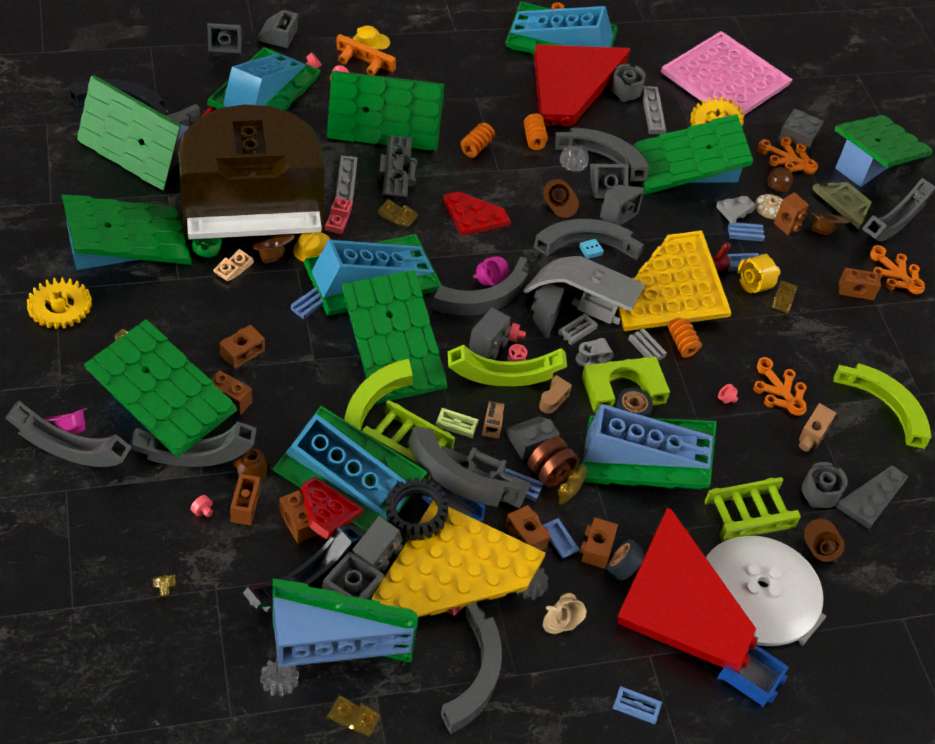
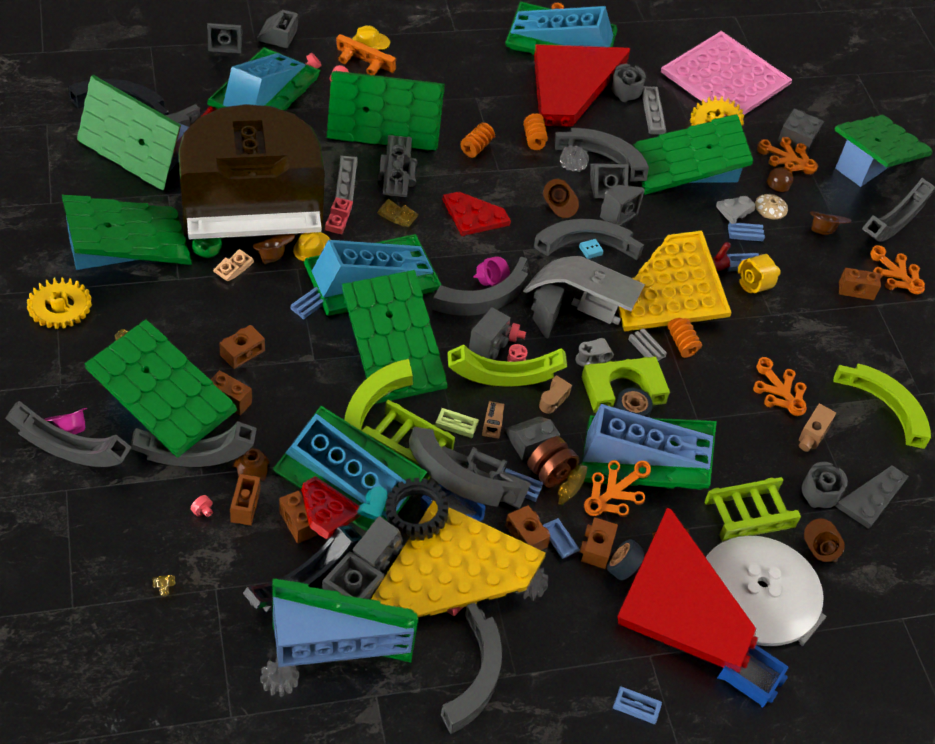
clear yellow slope [327,695,381,736] -> none
tan hair [543,593,587,634] -> none
light grey tile [558,313,598,345] -> none
coral tile [718,384,738,404] -> none
clear yellow slope [771,280,798,313] -> none
dark orange brick [774,192,809,235] -> none
olive wing [812,182,871,229] -> none
none -> teal leg [357,486,388,520]
none -> orange plant [584,460,651,517]

